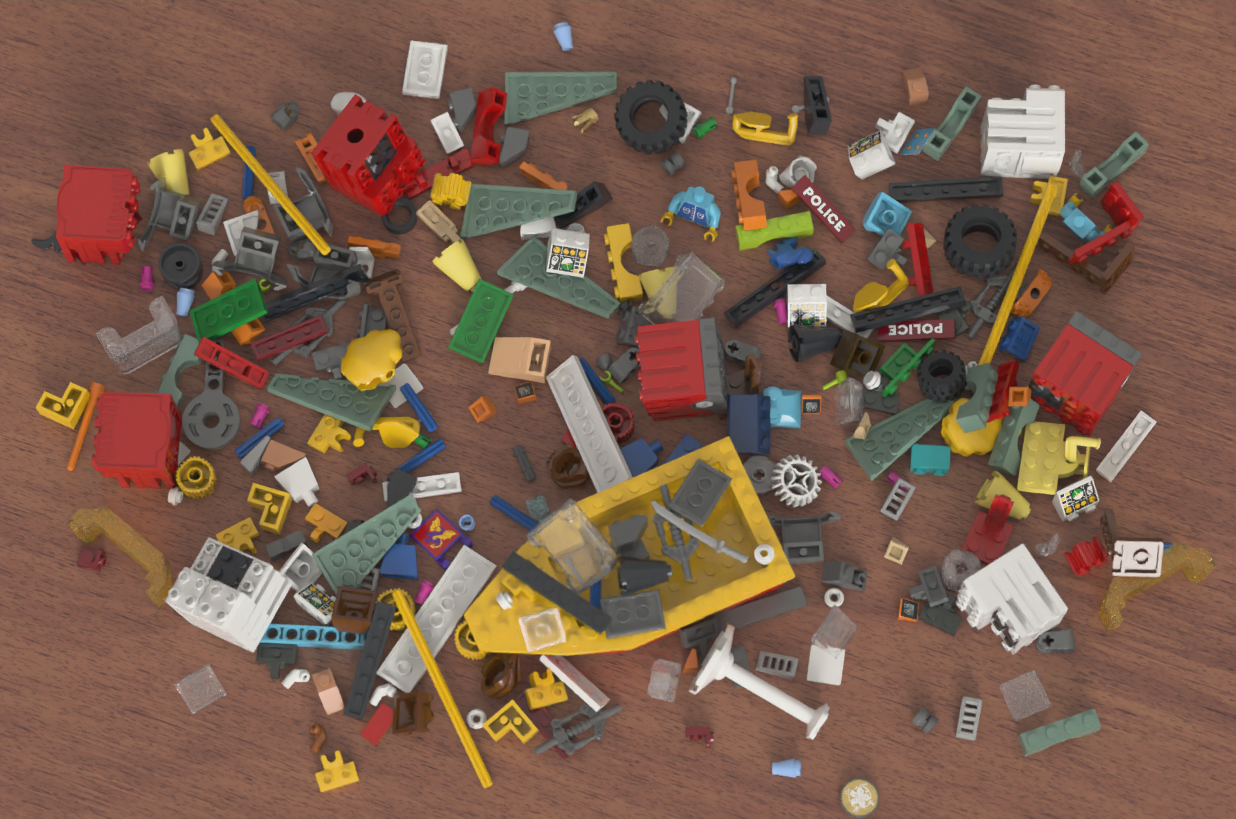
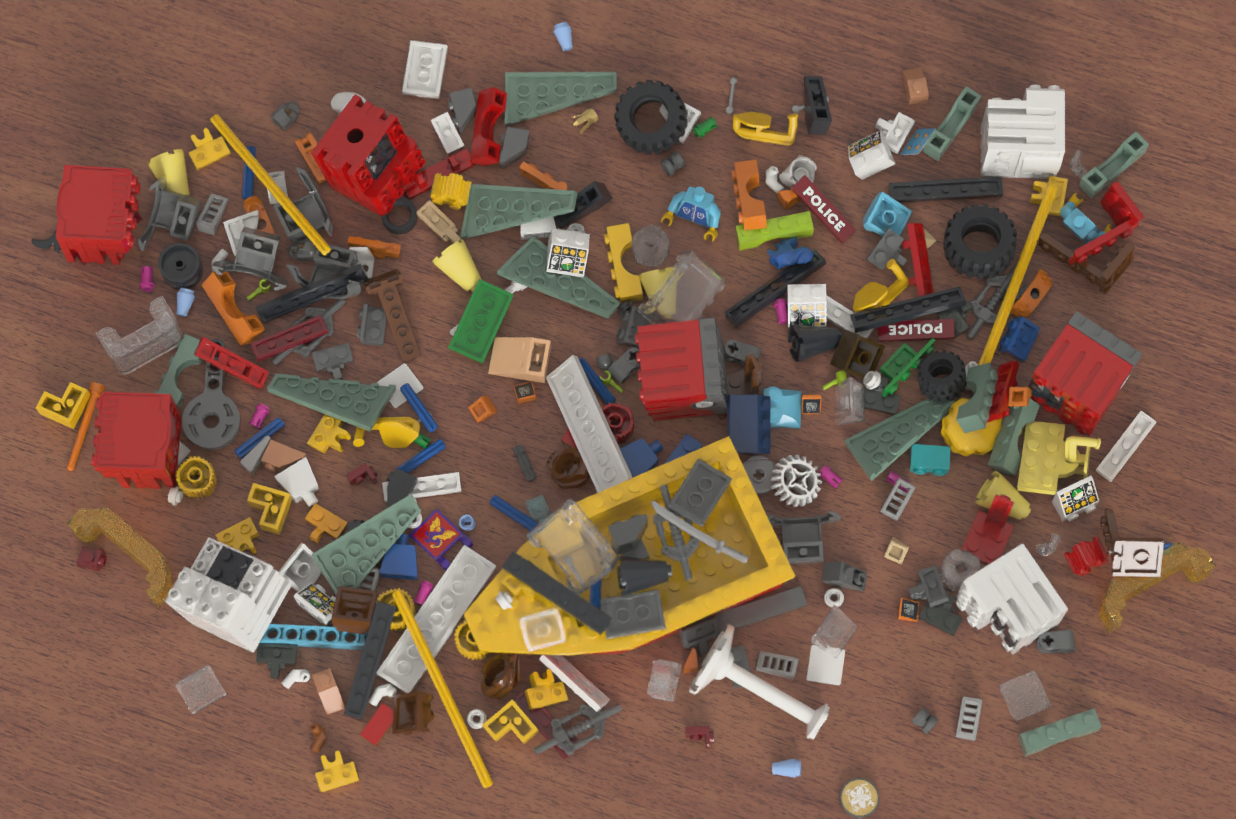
green plate [190,279,268,343] -> none
dark grey piece [265,530,308,562] -> none
yellow piece [340,329,402,391] -> none
white plate [754,544,774,564] -> none
tan slope [853,412,871,440] -> none

